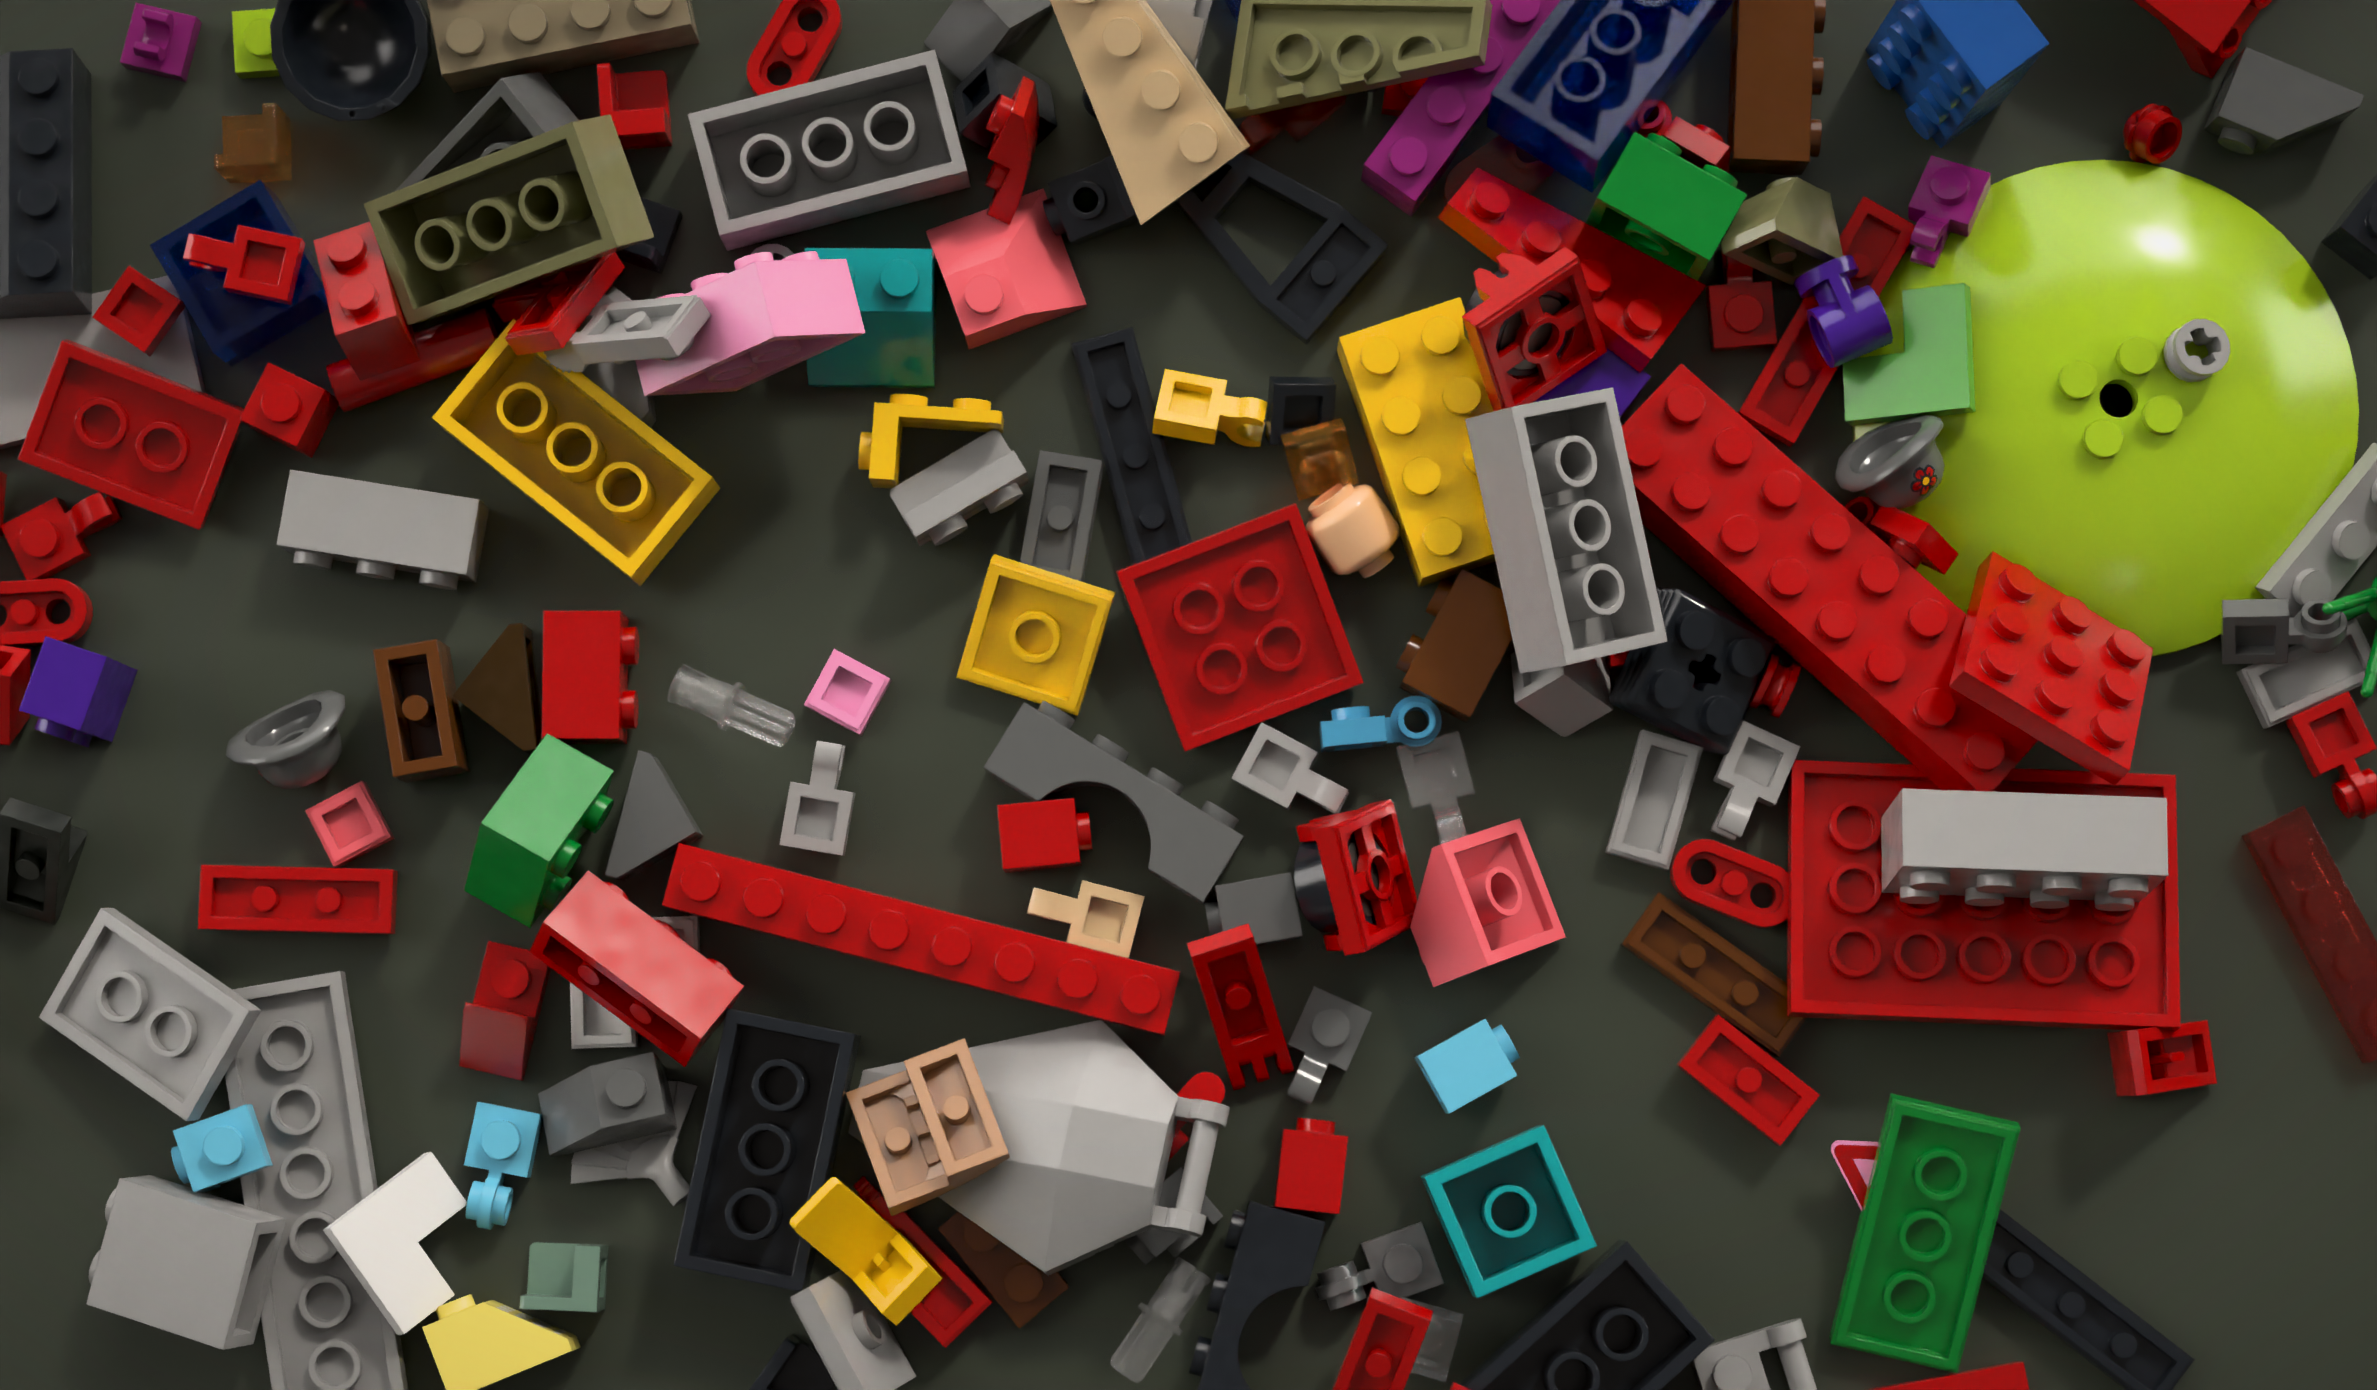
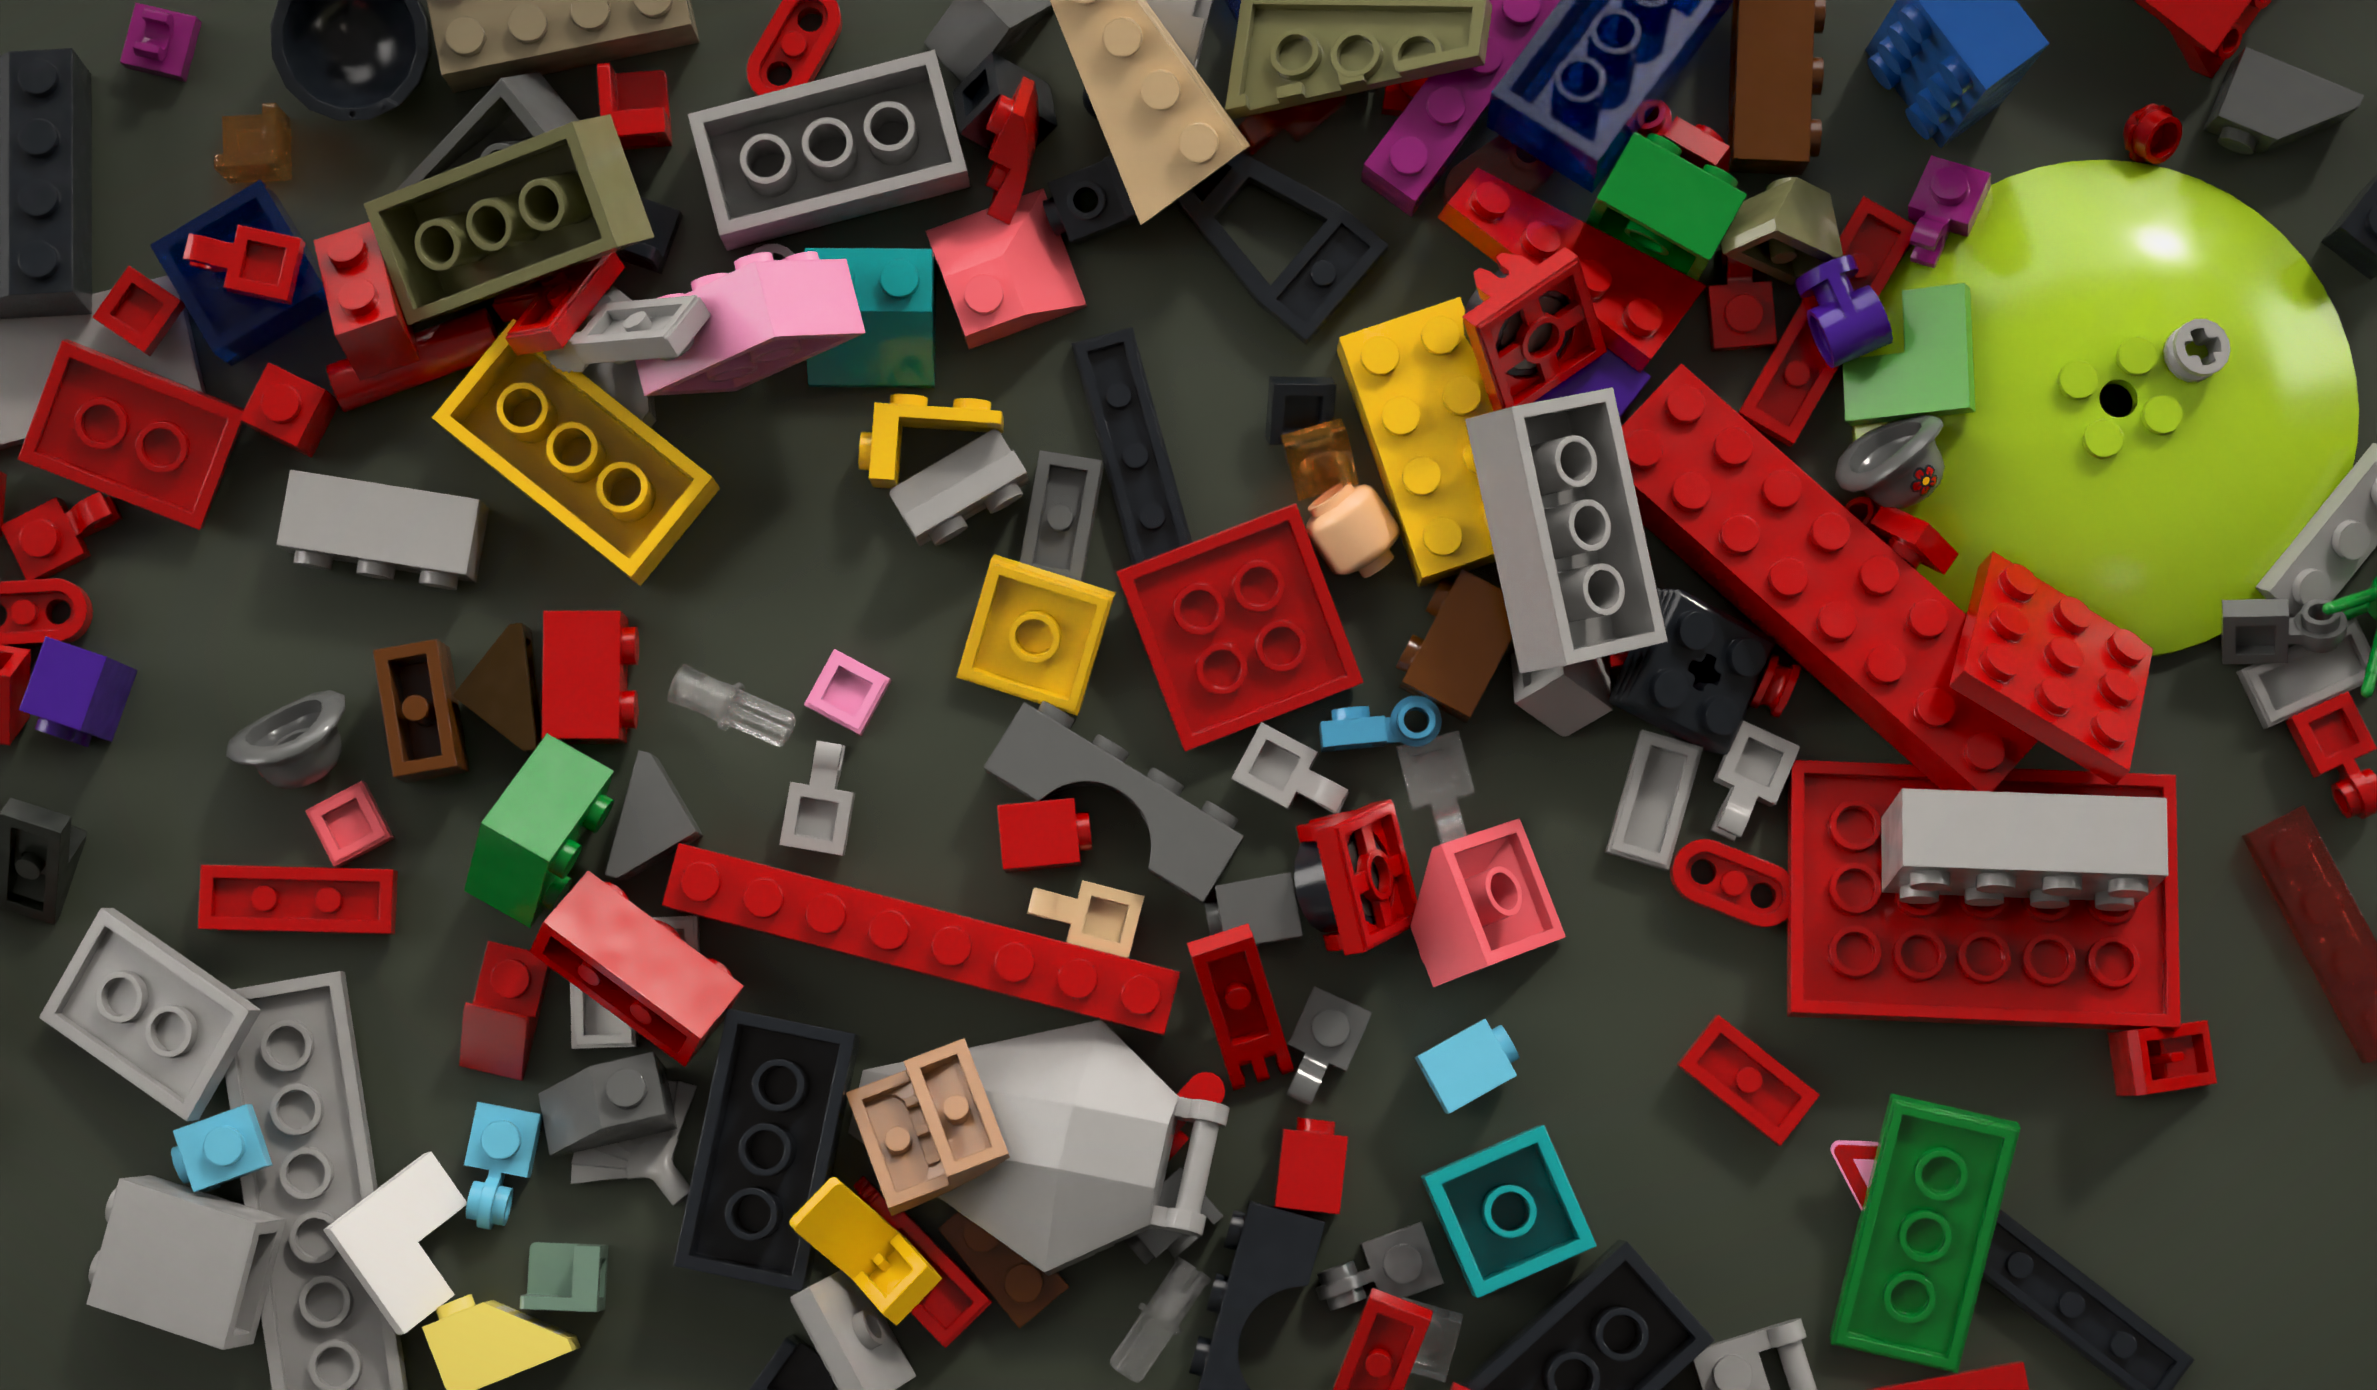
lime plate [232,8,280,79] -> none
yellow plate [1152,369,1268,447] -> none
reddish brown tile [1620,892,1807,1057] -> none

